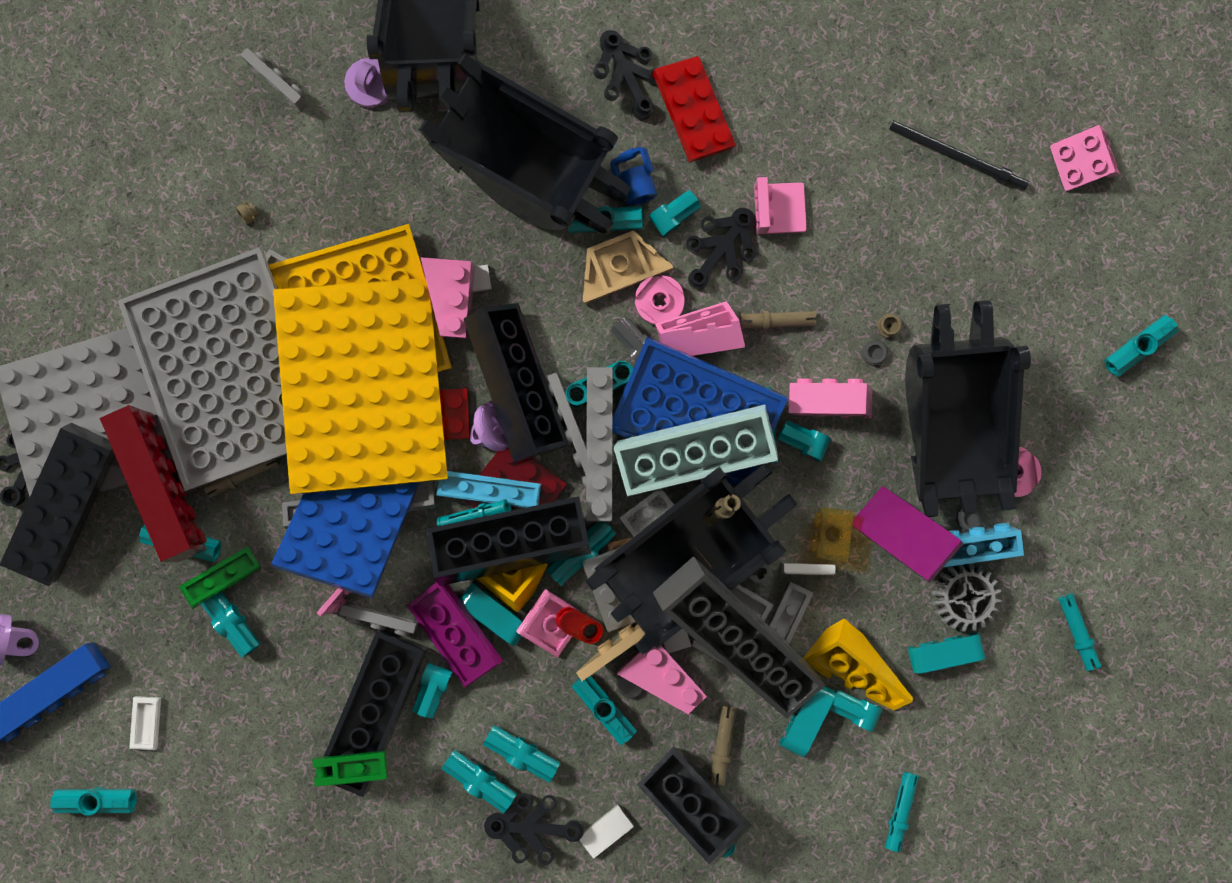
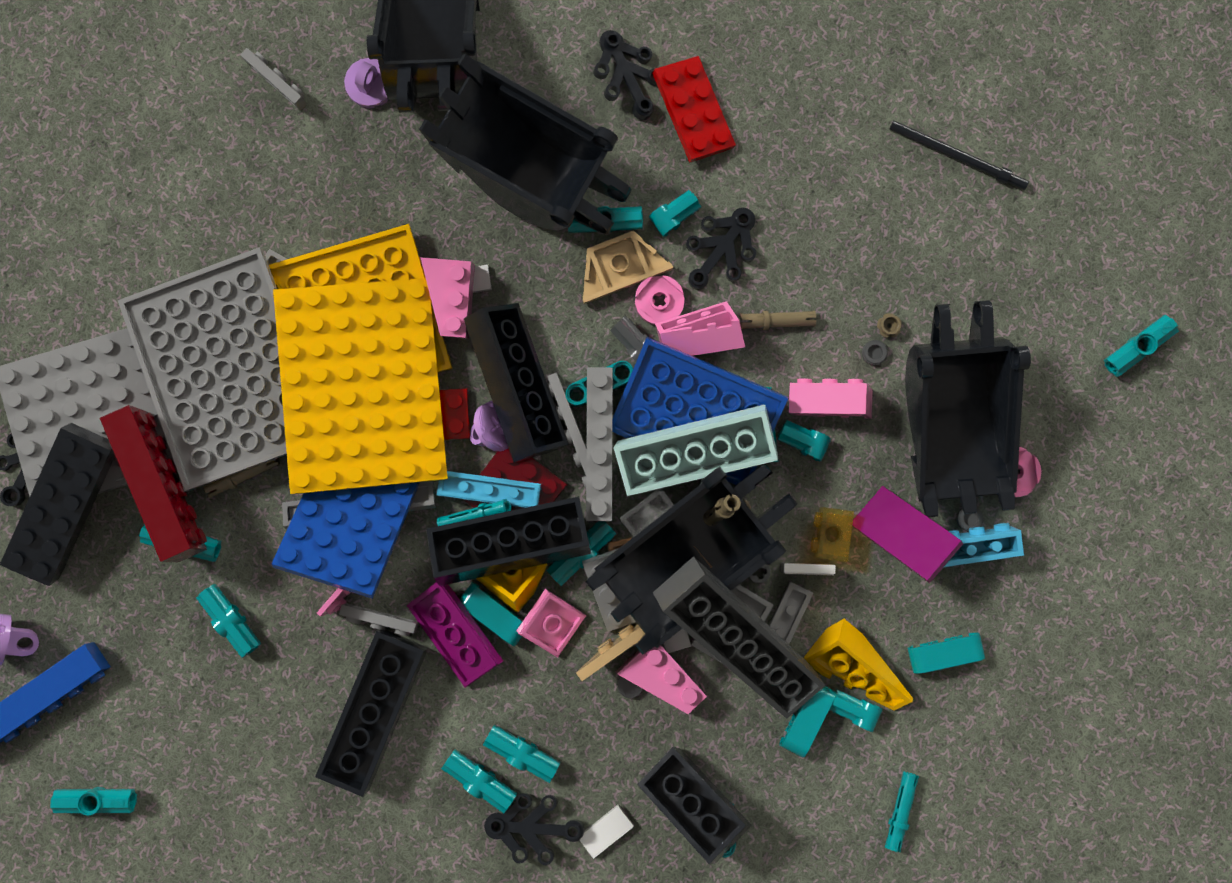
white tile [129,696,161,750] -> none
green tile [178,546,261,610] -> none
dark tan plate [235,201,258,225] -> none
green plate [312,751,388,786] -> none
teal piece [412,663,453,719] -> none
red piece [555,607,603,644] -> none
teal piece [571,675,637,746] -> none
blue piece [610,147,657,206] -> none
dark tan pin [709,705,738,786] -> none
bright pink bracket [754,177,806,235] -> none
light grey gear [931,563,1002,632] -> none
bright pink bracket [1050,125,1120,191] -> none
teal pin [1057,593,1102,671] -> none

